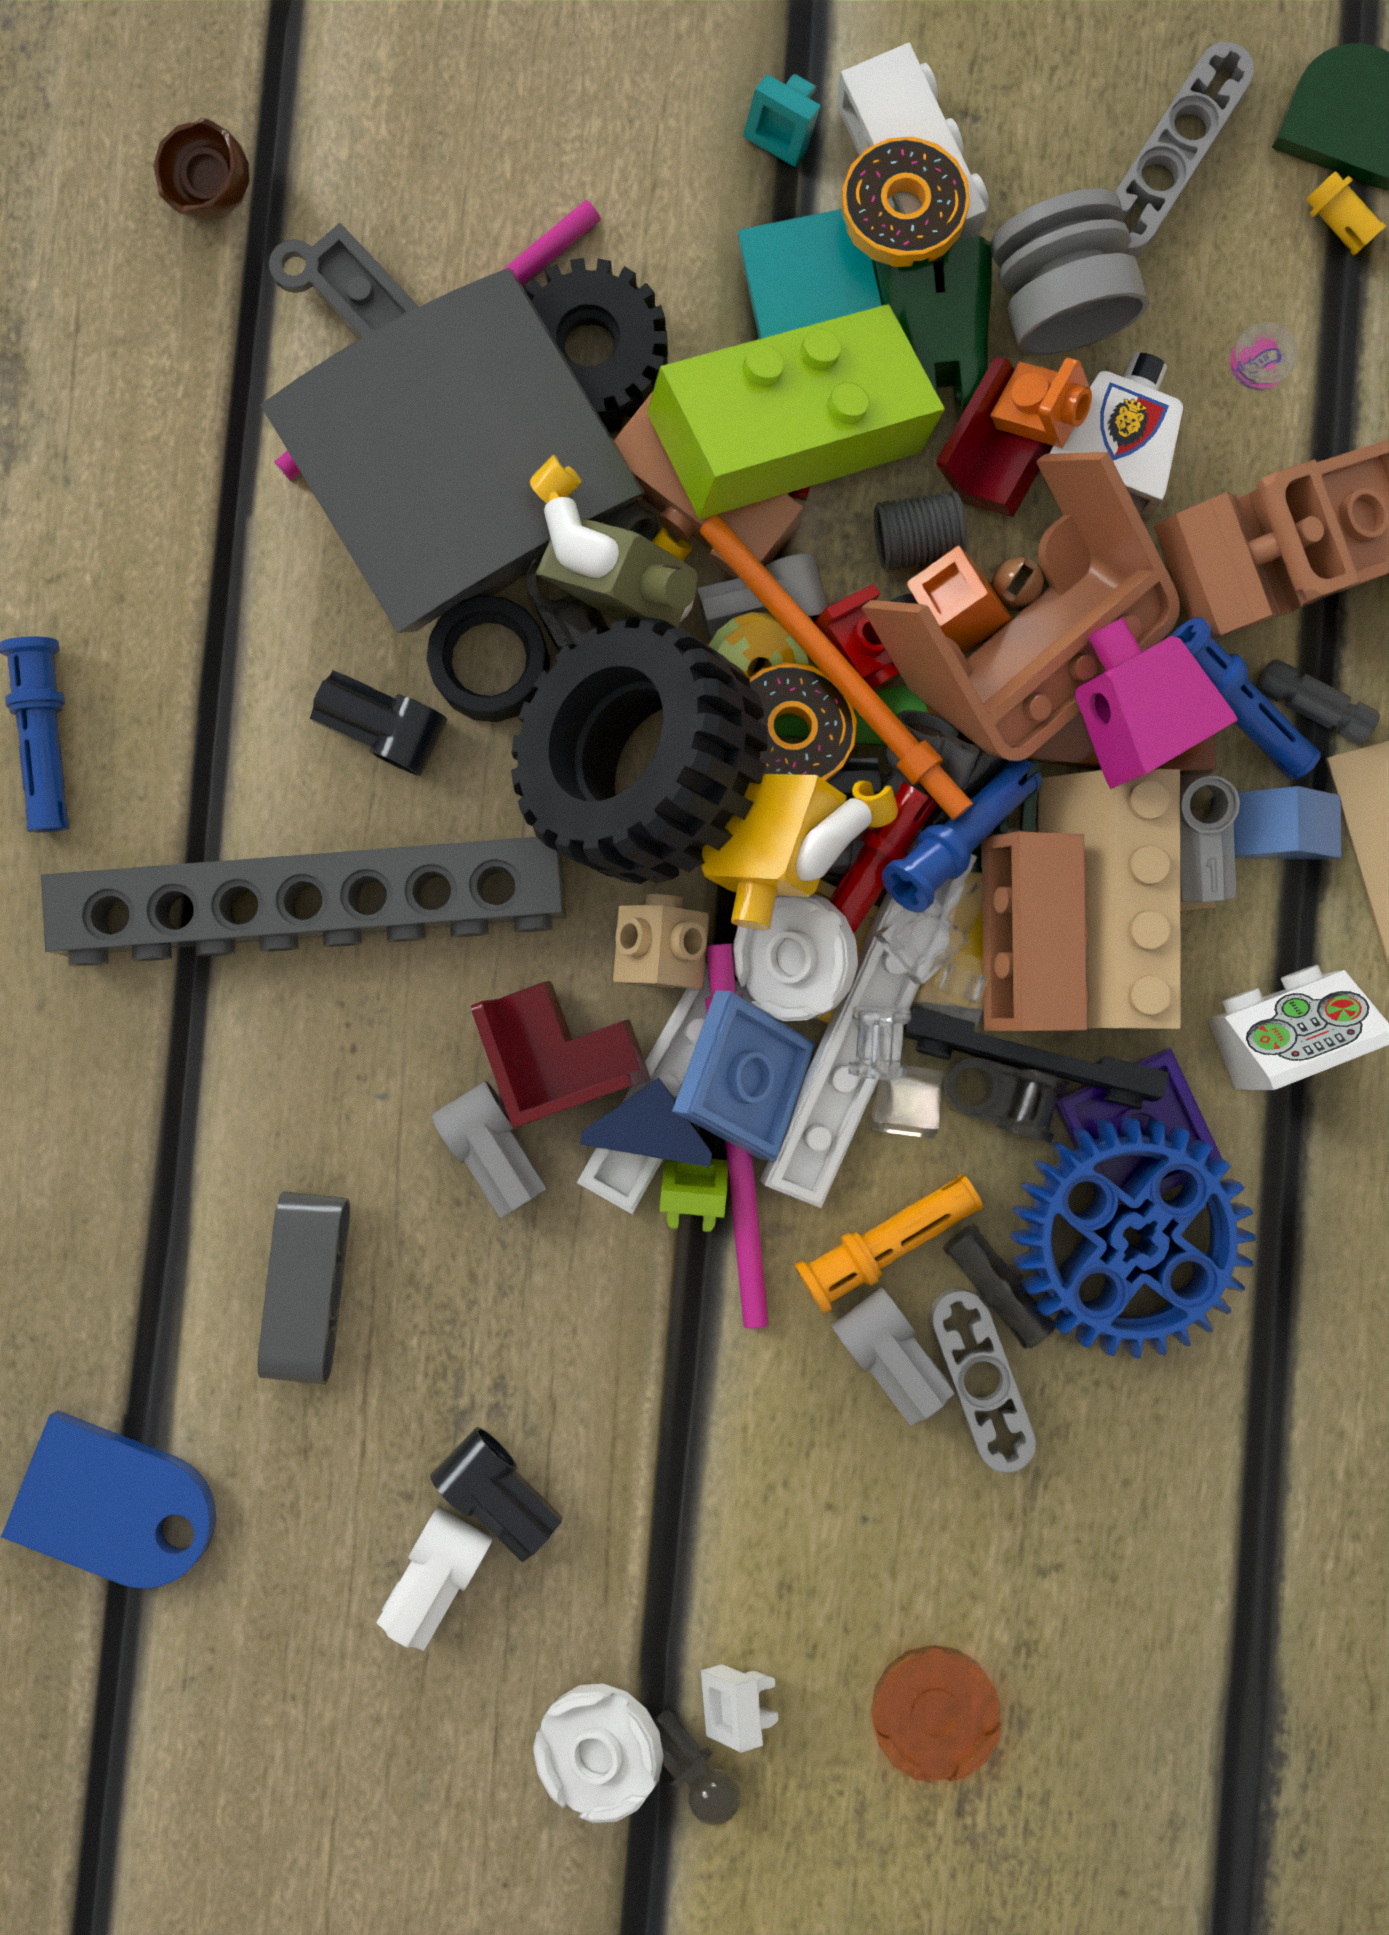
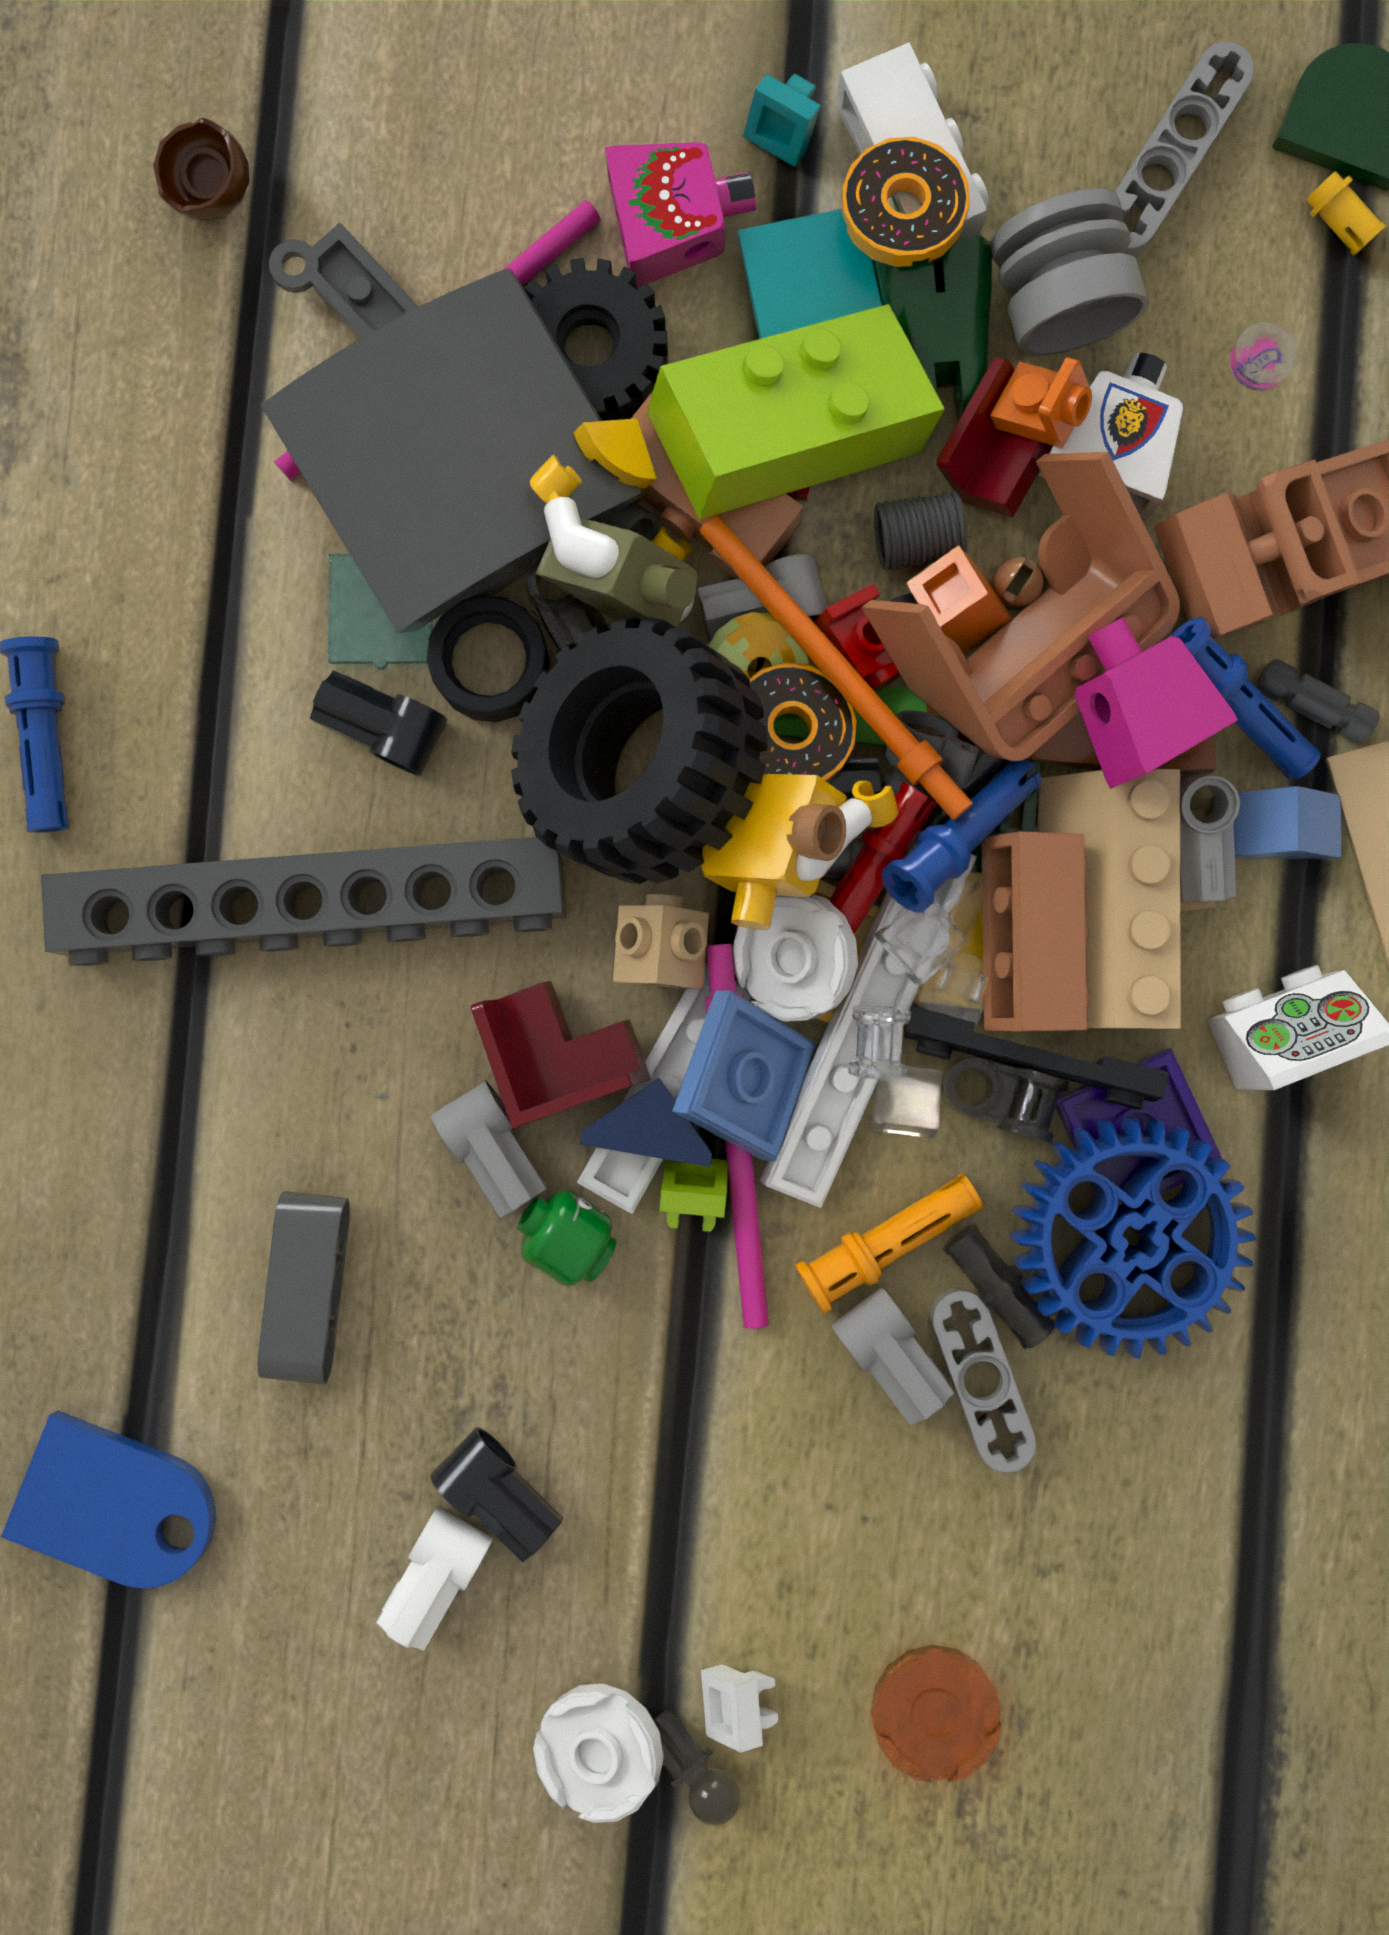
none -> clear light blue piece [328,554,433,670]
none -> green head [517,1190,617,1286]
none -> yellow tile [573,418,657,488]
none -> dark pink torso [605,142,756,287]
none -> medium nougat hinge [787,803,846,861]

